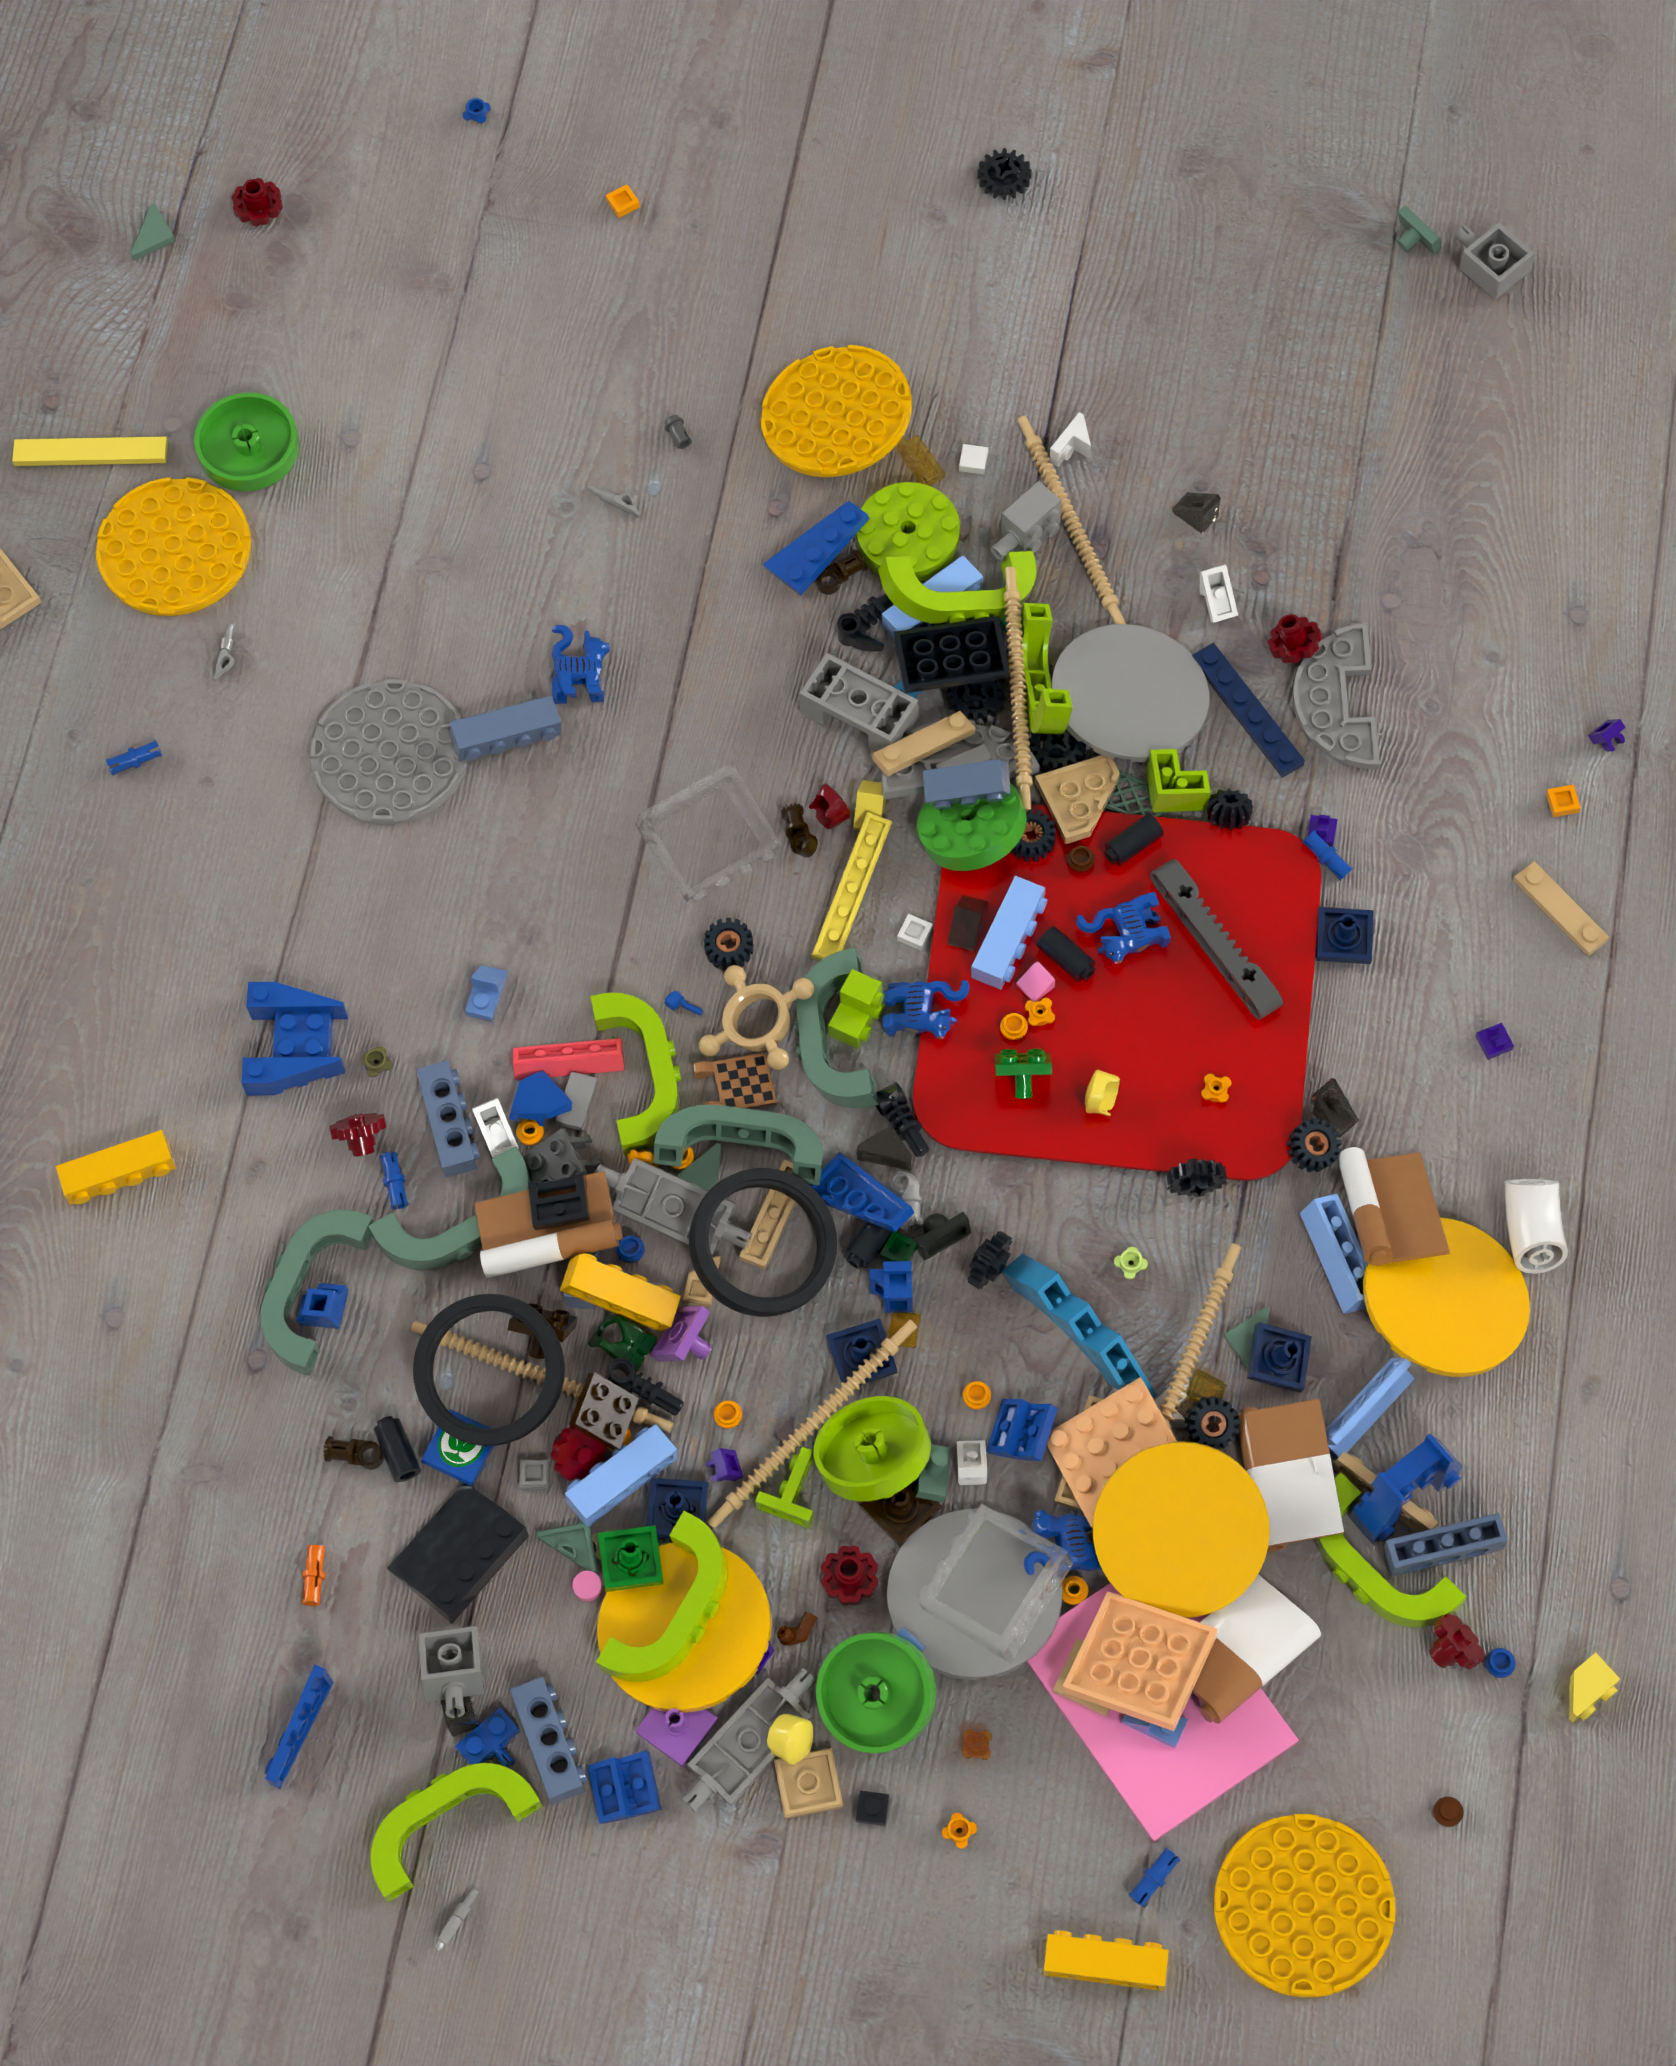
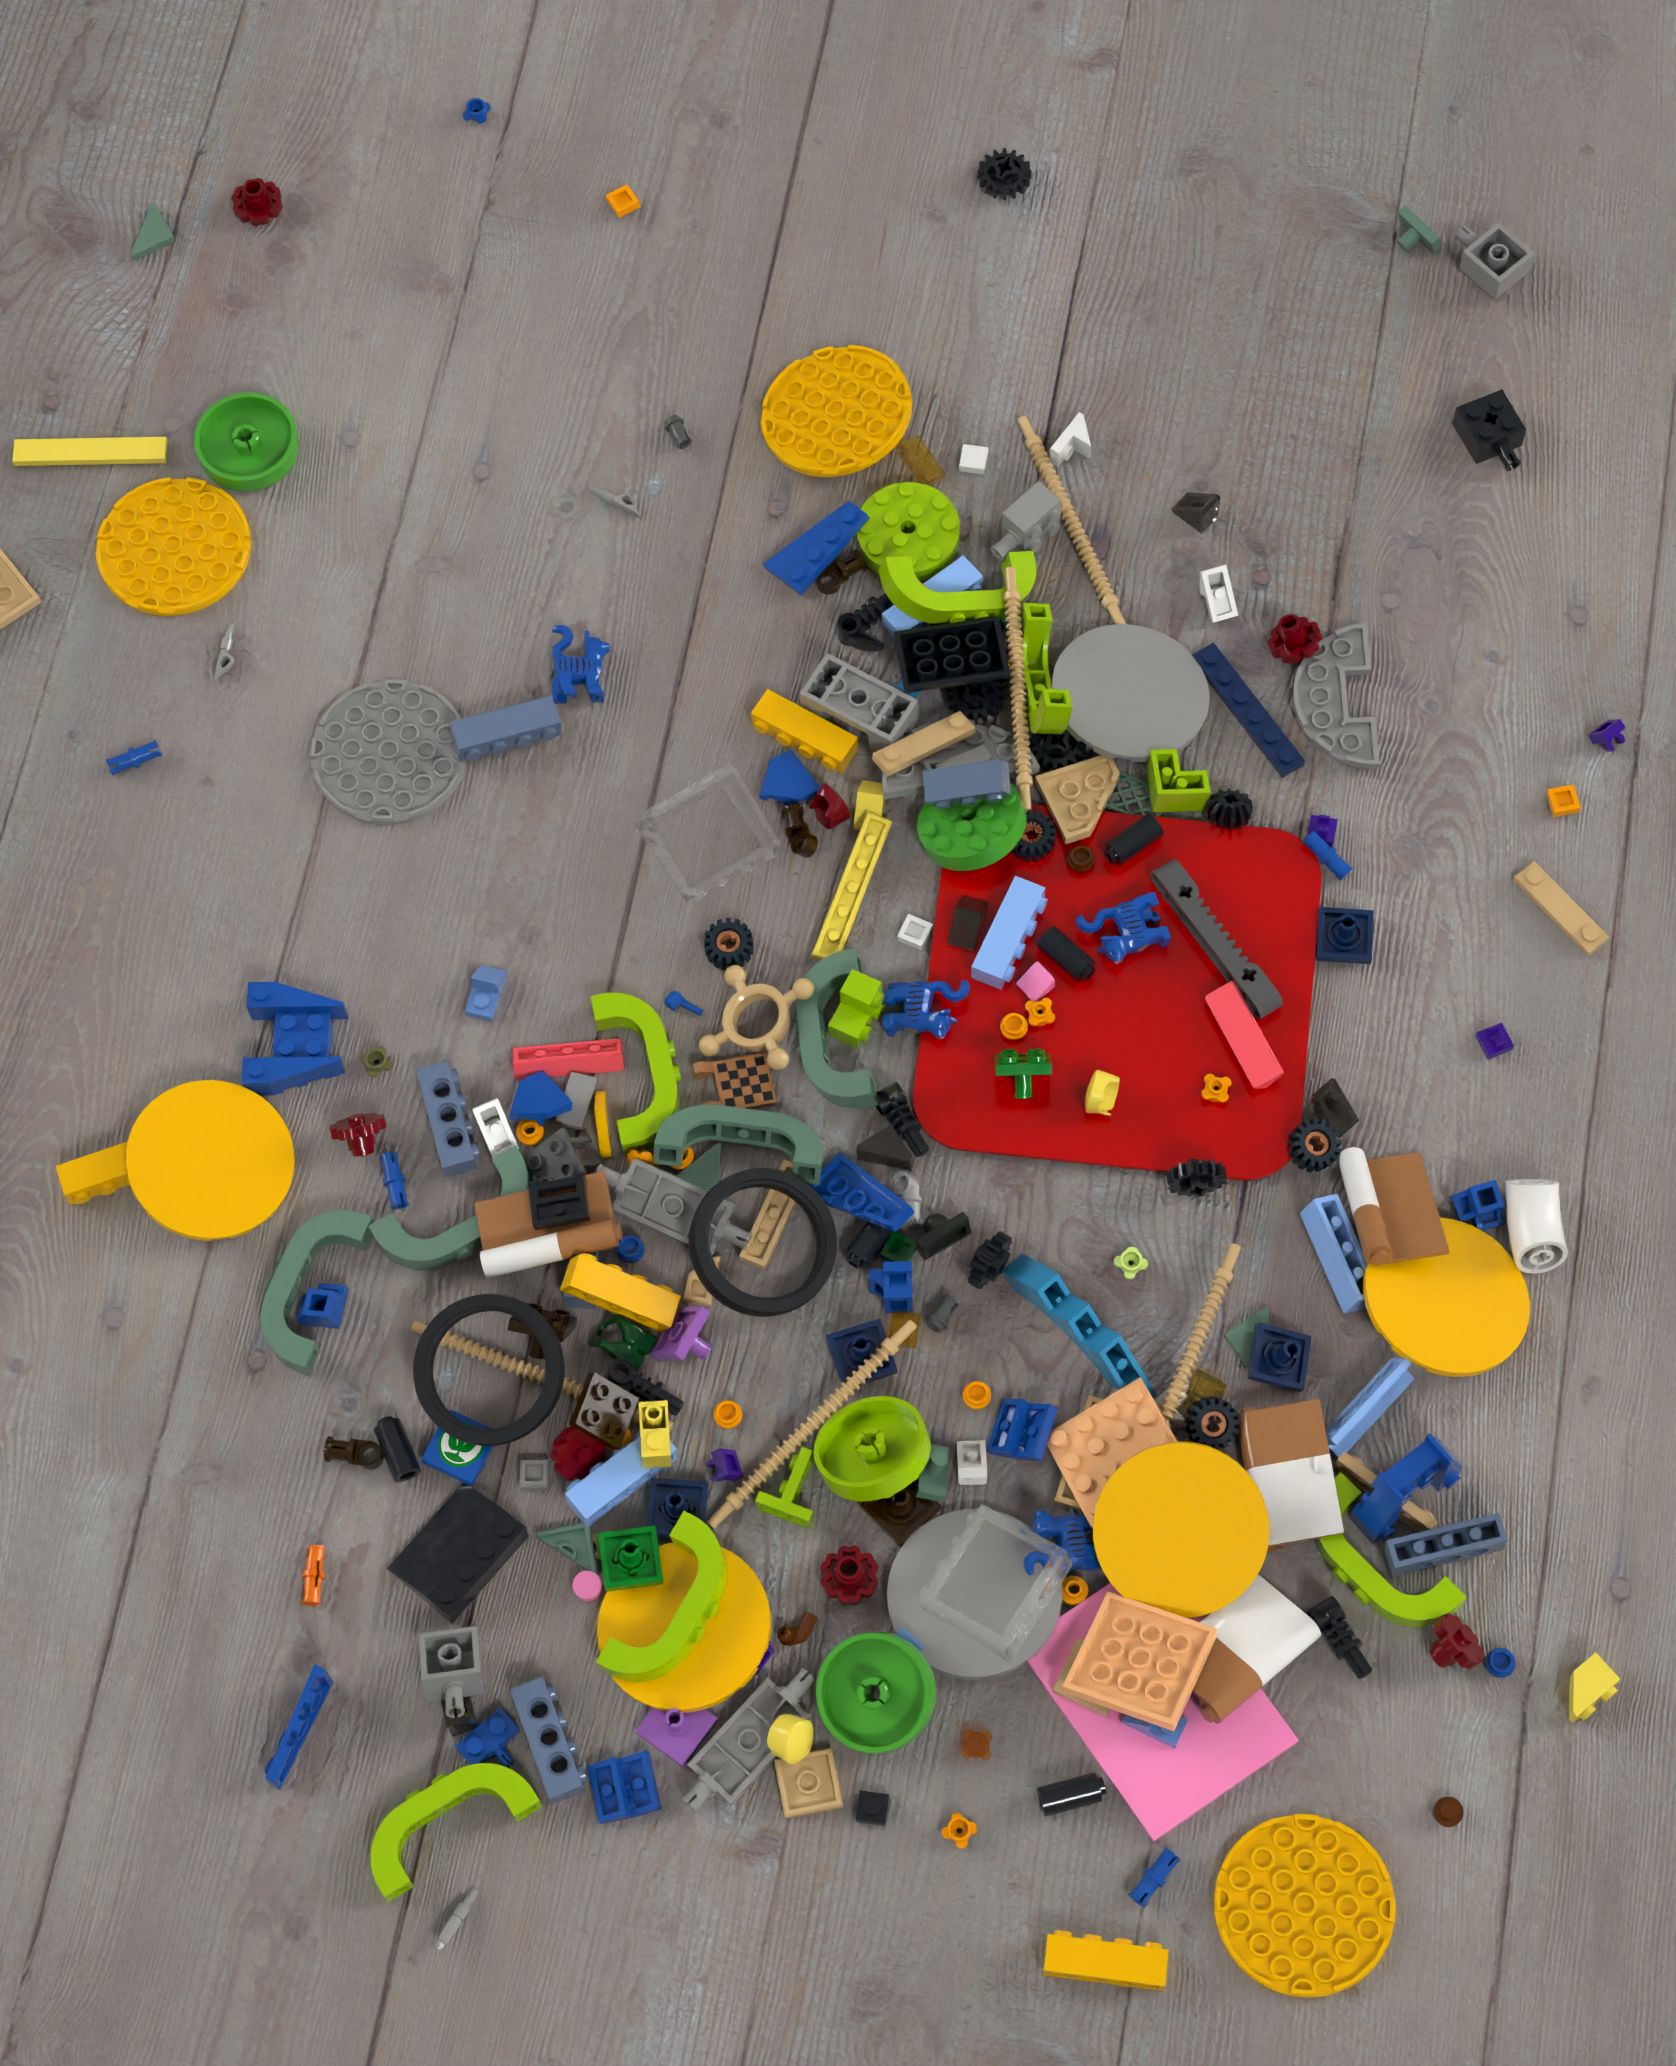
none -> yellow tile [125,1080,295,1241]
none -> yellow tile [595,1090,612,1158]
none -> light yellow slope [639,1400,672,1468]
none -> yellow brick [751,689,858,774]
none -> blue slope [759,750,820,806]
none -> dark grey pin [926,1295,959,1333]
none -> black brick [1037,1772,1106,1817]
none -> coral slope [1205,981,1284,1089]
none -> black piece [1306,1596,1372,1679]
none -> blue brick [1450,1180,1505,1231]
none -> black brick [1452,389,1526,471]

